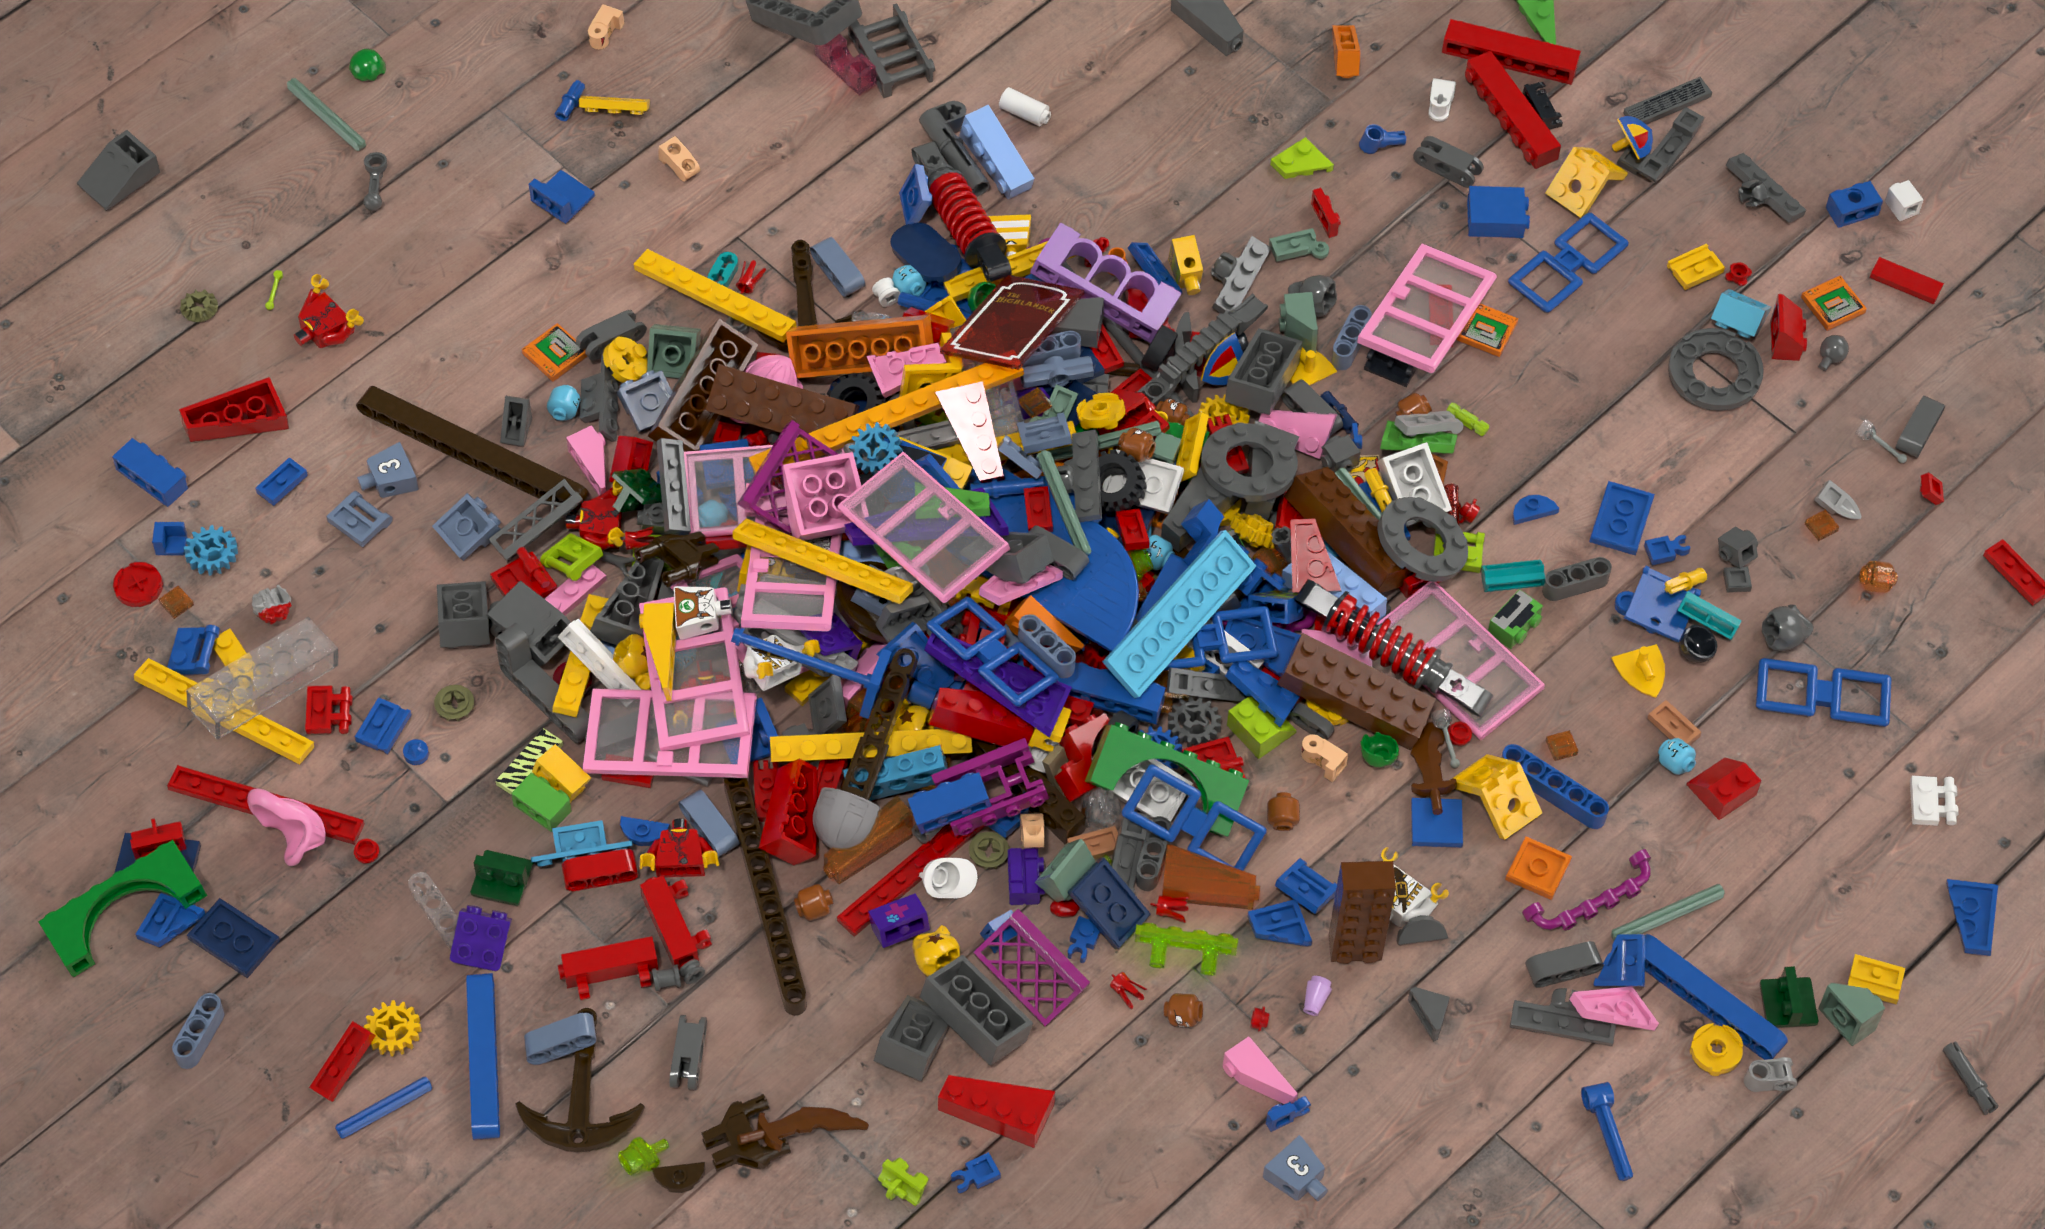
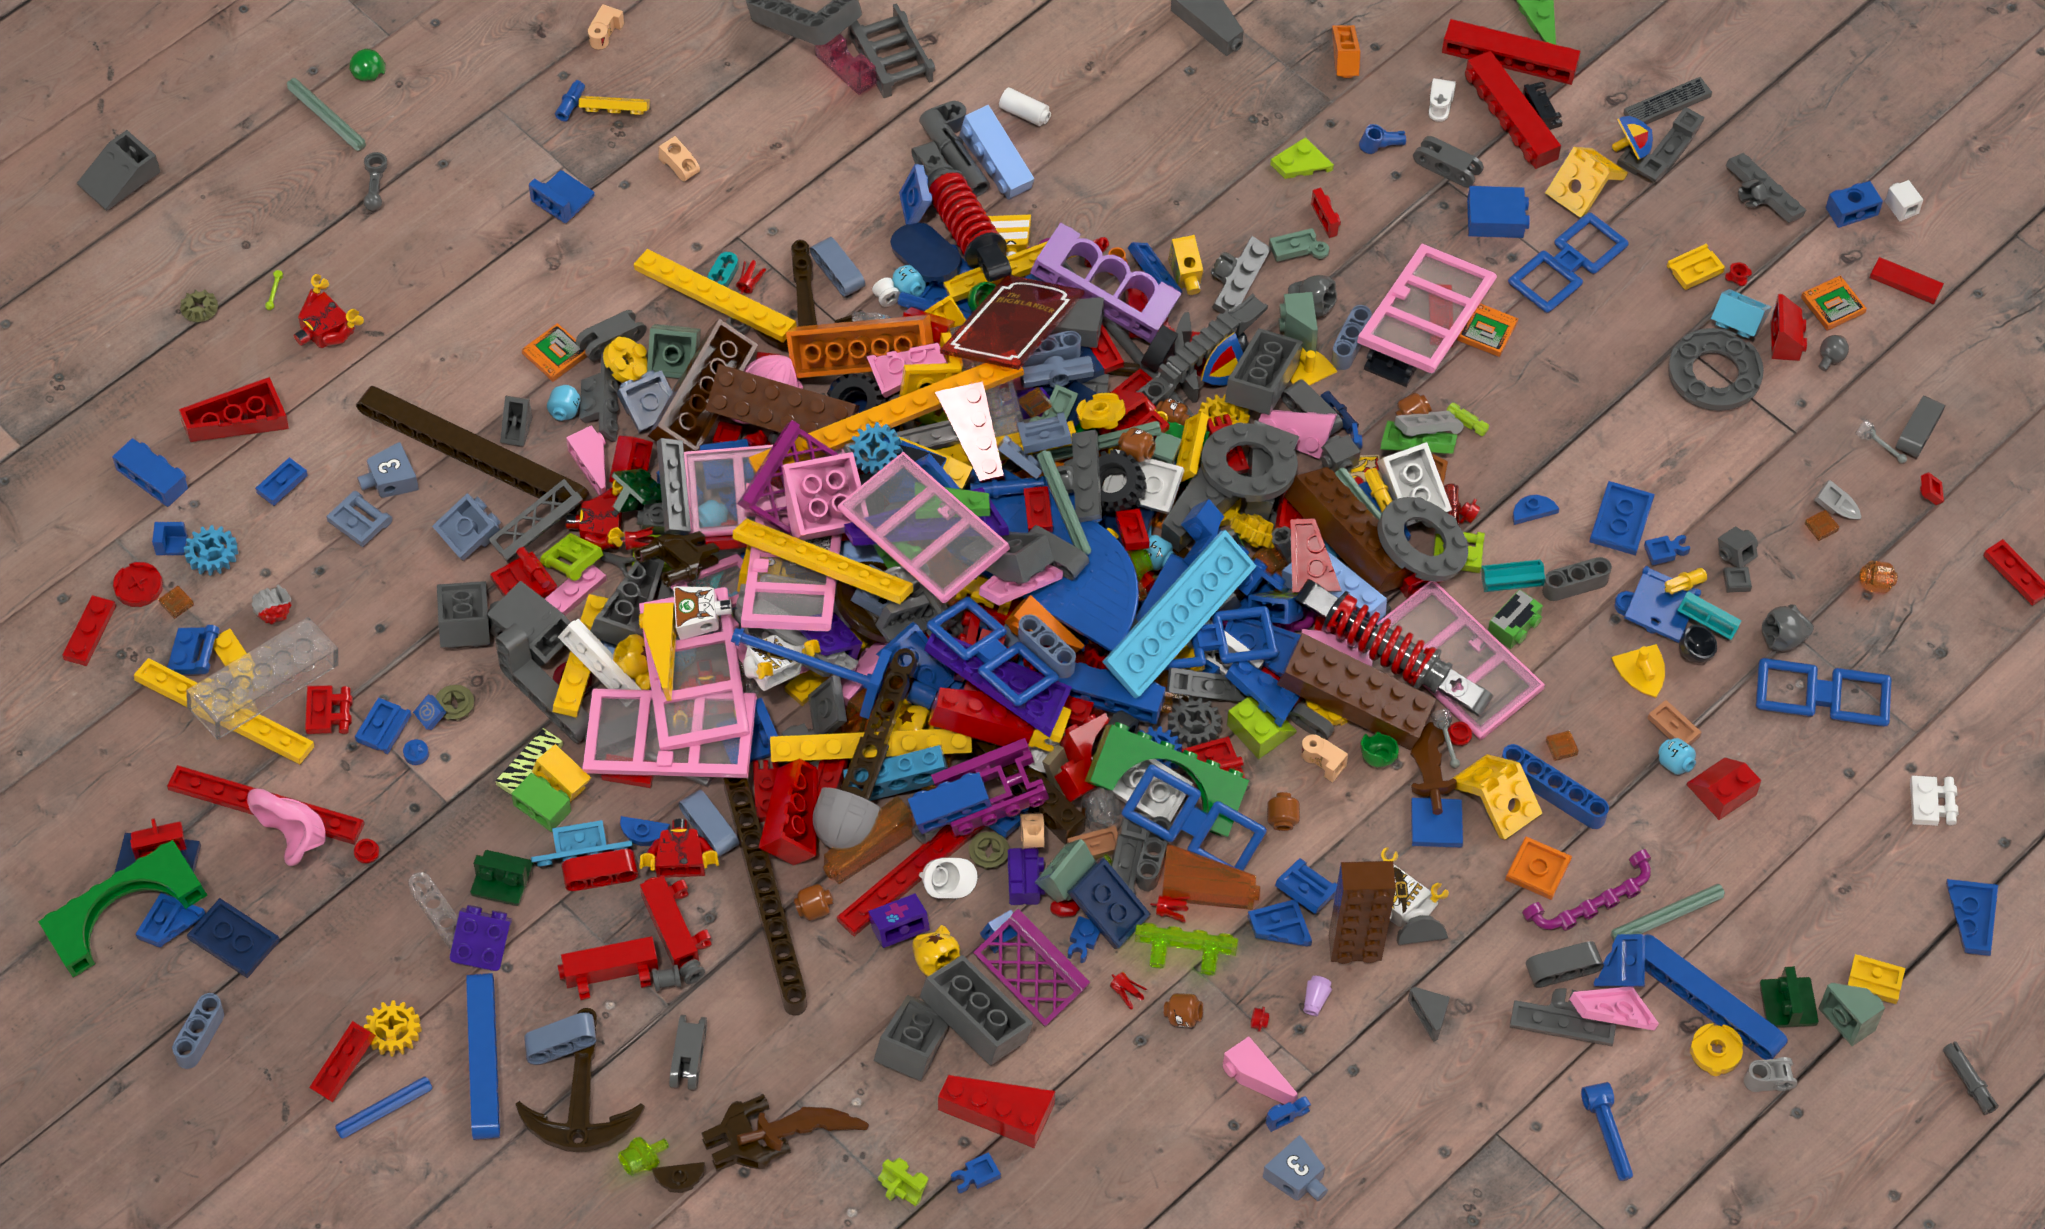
none -> red plate [62,595,116,666]
none -> blue tile [413,694,446,730]

